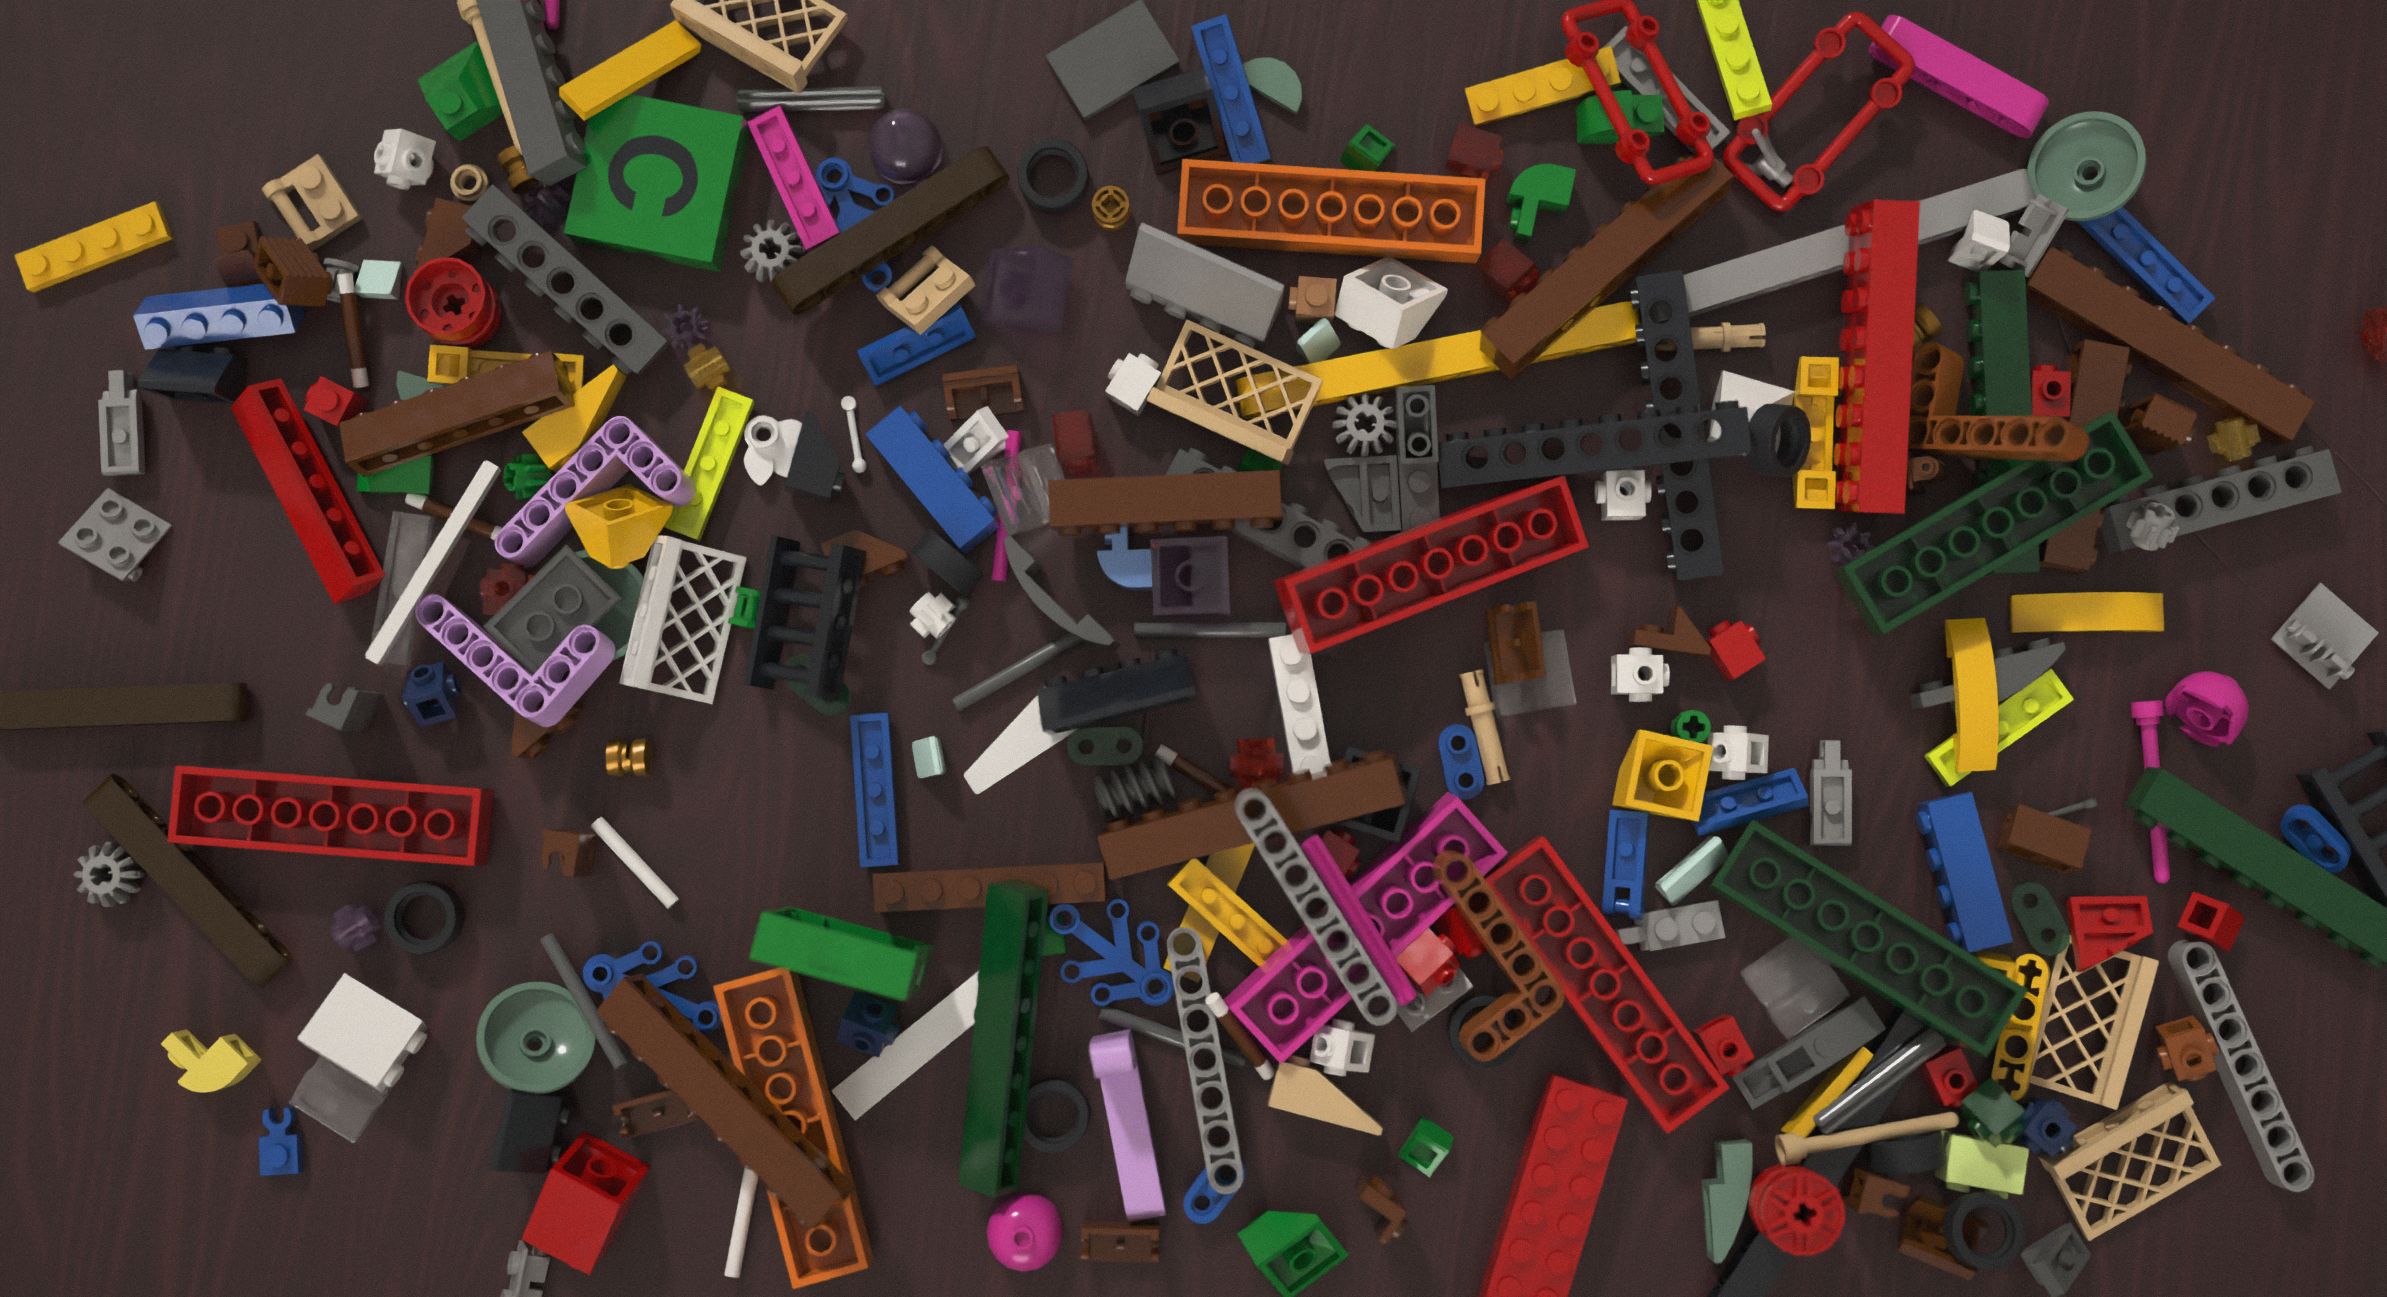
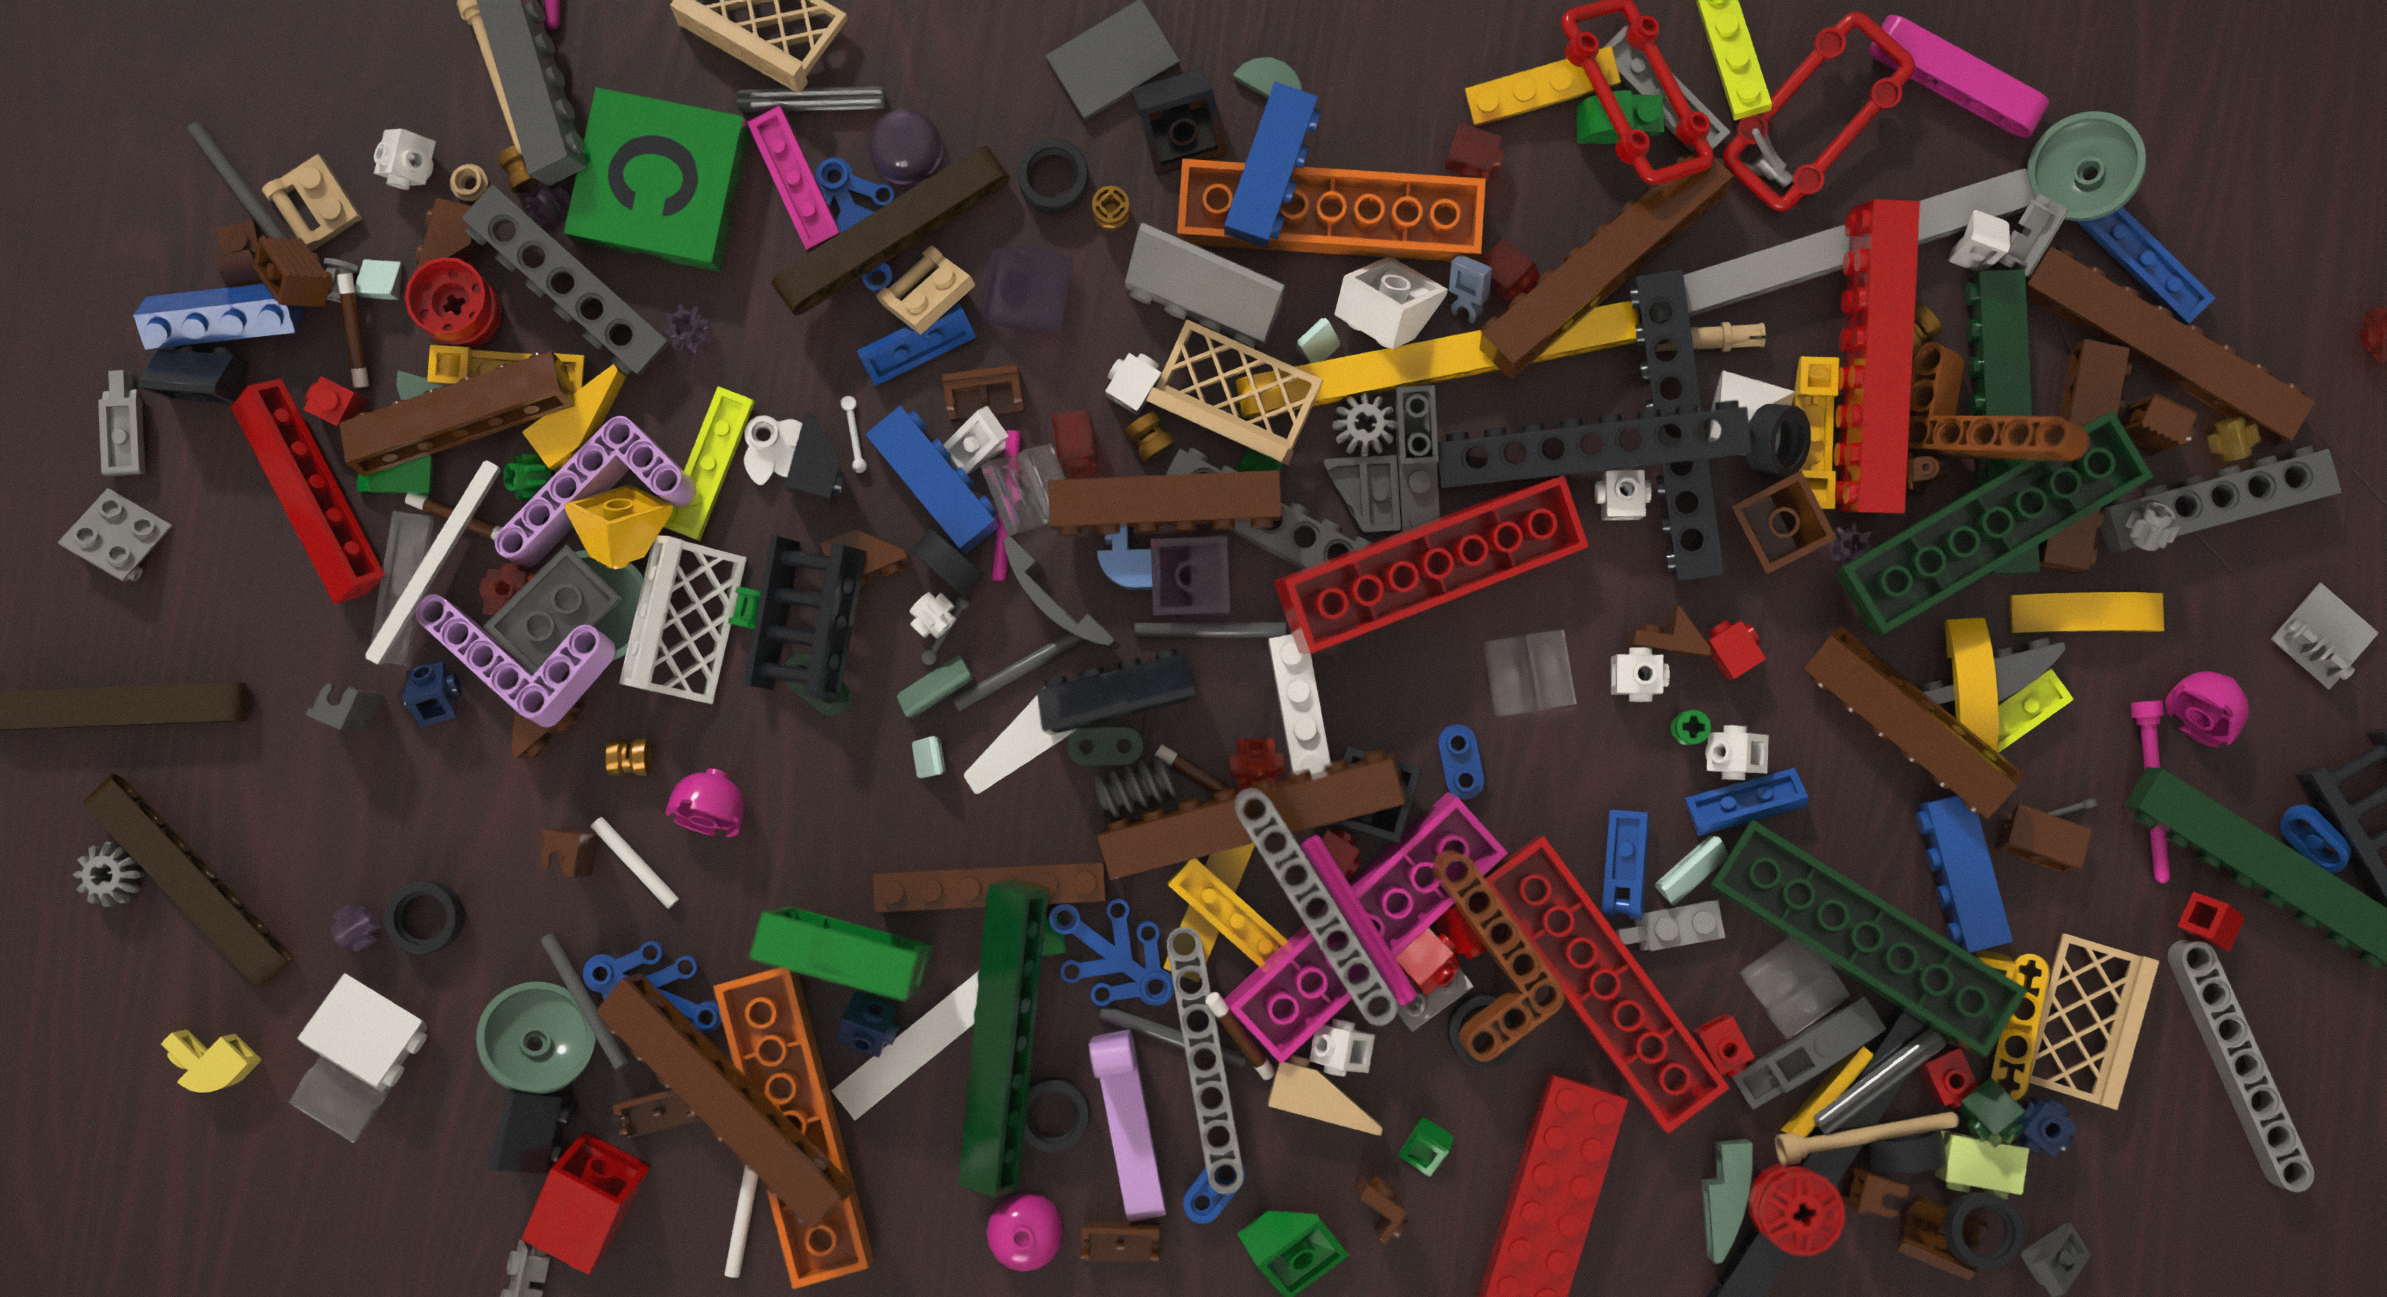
yellow plate [15,201,173,292] -> none
red brick [167,766,494,866] -> none
blue plate [258,1106,304,1176] -> none
green slope [418,40,503,142] -> none
yellow tile [559,20,701,121] -> none
clear yellow gear [683,343,731,392] -> none
light grey gear [740,220,806,283] -> none
blue plate [850,713,900,868] -> none
blue plate [1191,14,1272,164] -> none
medium nougat brick [1288,276,1337,325] -> none
green slope [1340,124,1396,172] -> none
tan pin [1459,669,1511,785] -> none
reddish brown hinge [1485,601,1546,685] -> none
green brick [1505,164,1576,244] -> none
yellow slope [1612,729,1713,821] -> none
light grey hinge [1810,740,1852,846] -> none
clear green plate [2010,881,2070,956] -> none
red brick [2030,365,2071,420] -> none
tan fence [2038,1081,2221,1241] -> none
red wing [2066,896,2153,972] -> none
dark orange brick [2155,1015,2219,1081] -> none
none -> dark grey bar [187,121,286,240]
none -> dark pink cylinder [665,769,746,837]
none -> sand green slope [897,655,974,719]
none -> pearl gold wheel [1124,411,1175,463]
none -> blue brick [1224,82,1322,248]
none -> sand blue plate [1449,254,1492,323]
none -> reddish brown slope [1731,471,1837,574]
none -> reddish brown brick [1804,626,2025,819]

